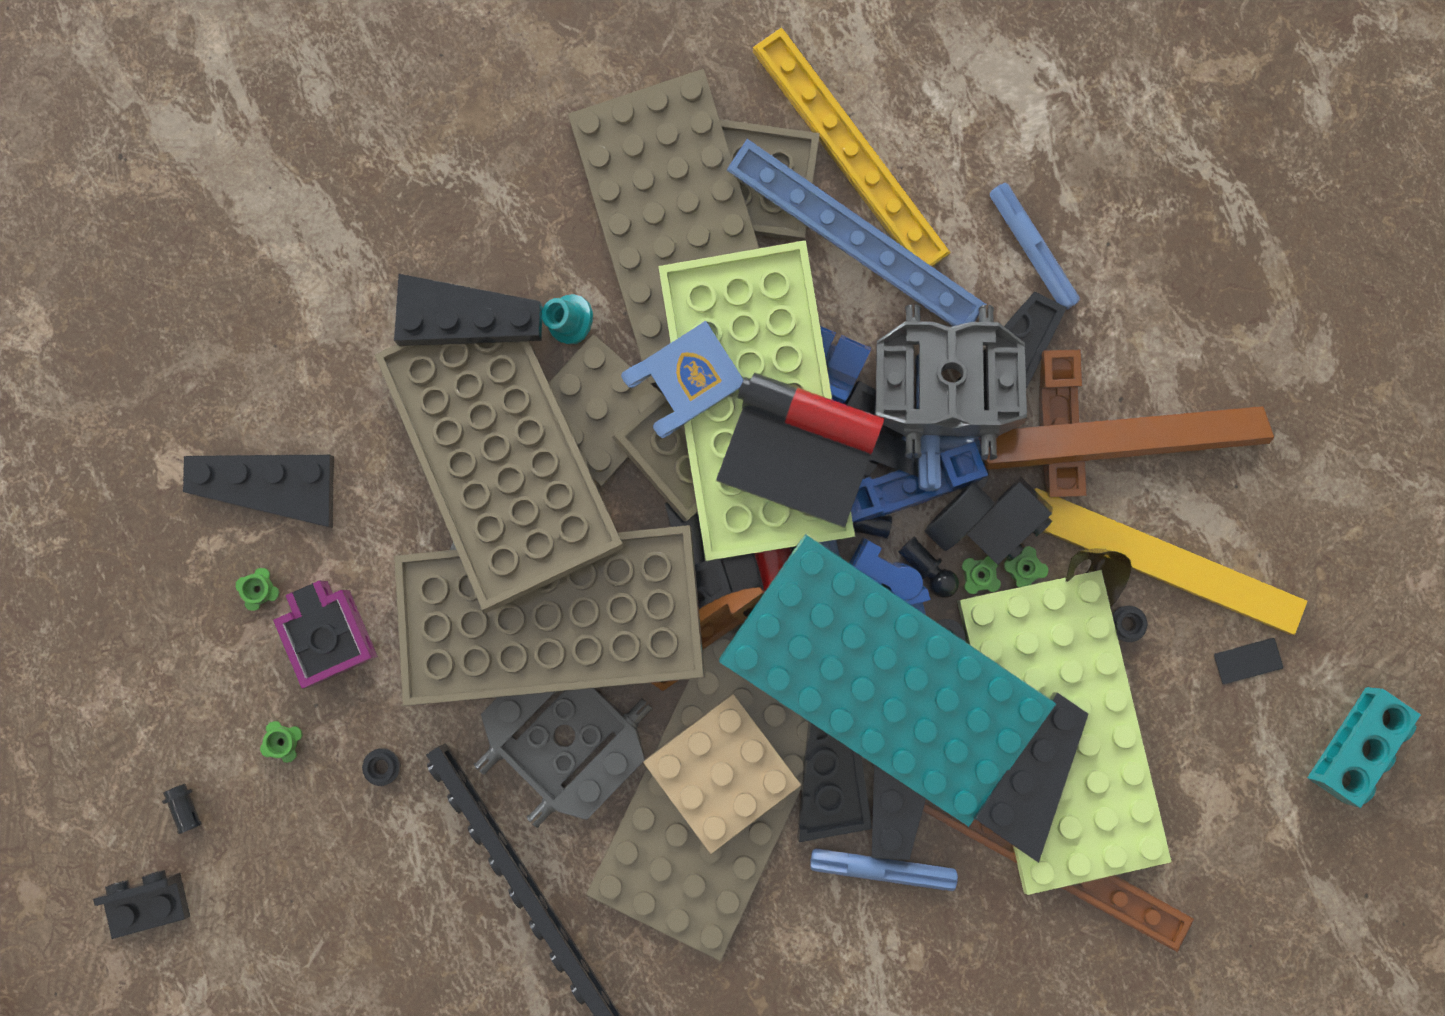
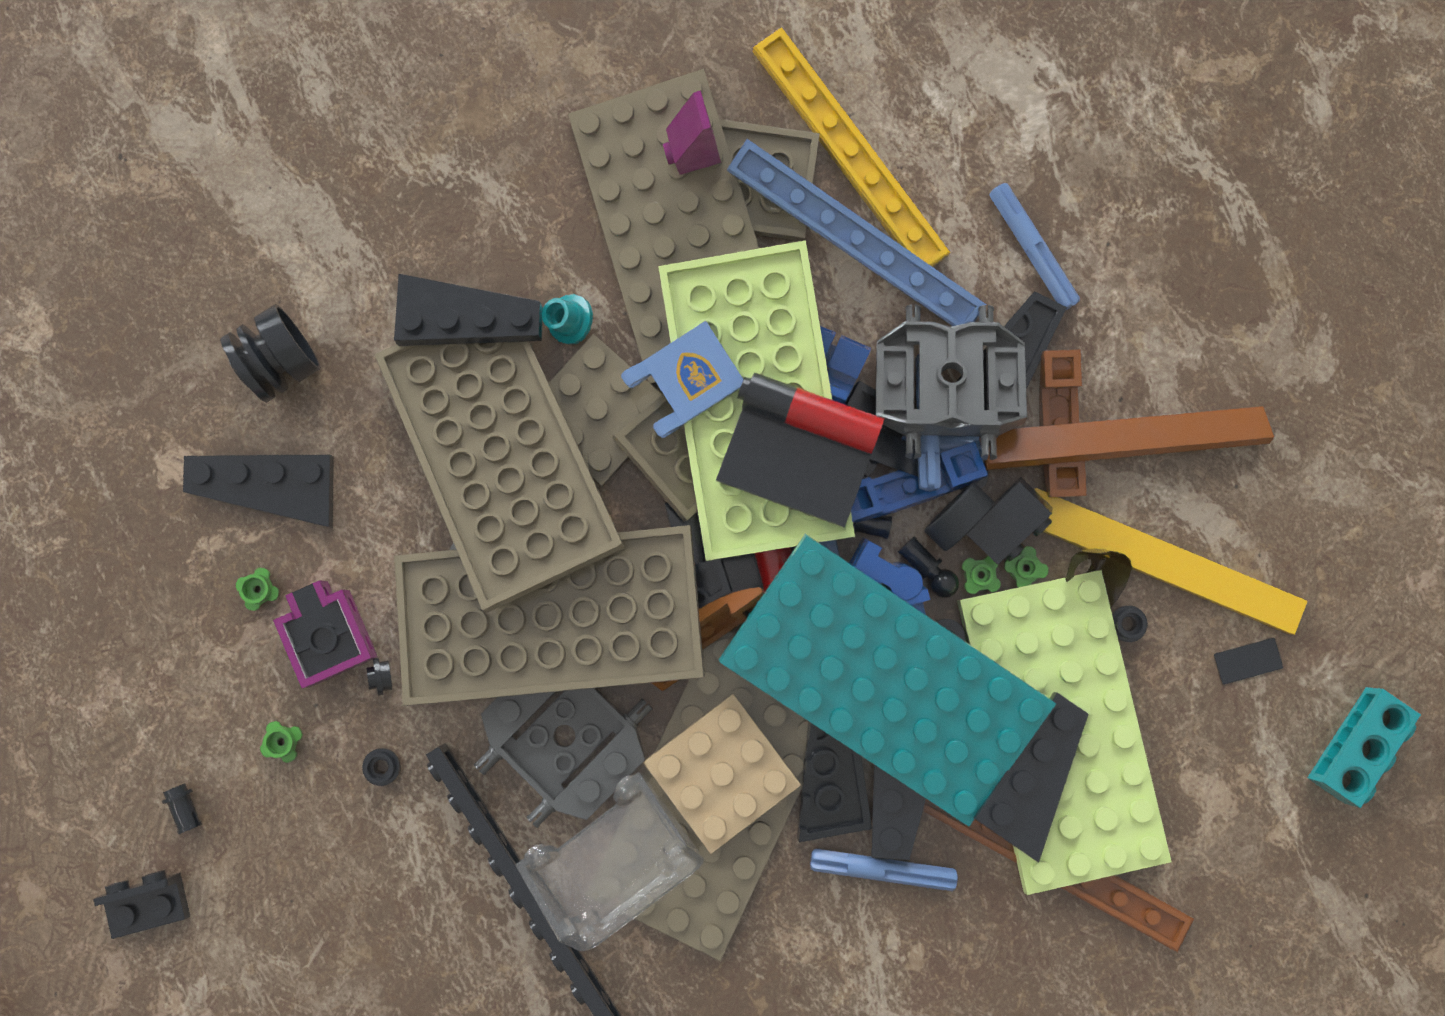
none -> black wheel [220,304,321,403]
none -> black plate [366,658,392,696]
none -> clear windscreen [515,772,704,951]
none -> magenta slope [663,90,721,175]

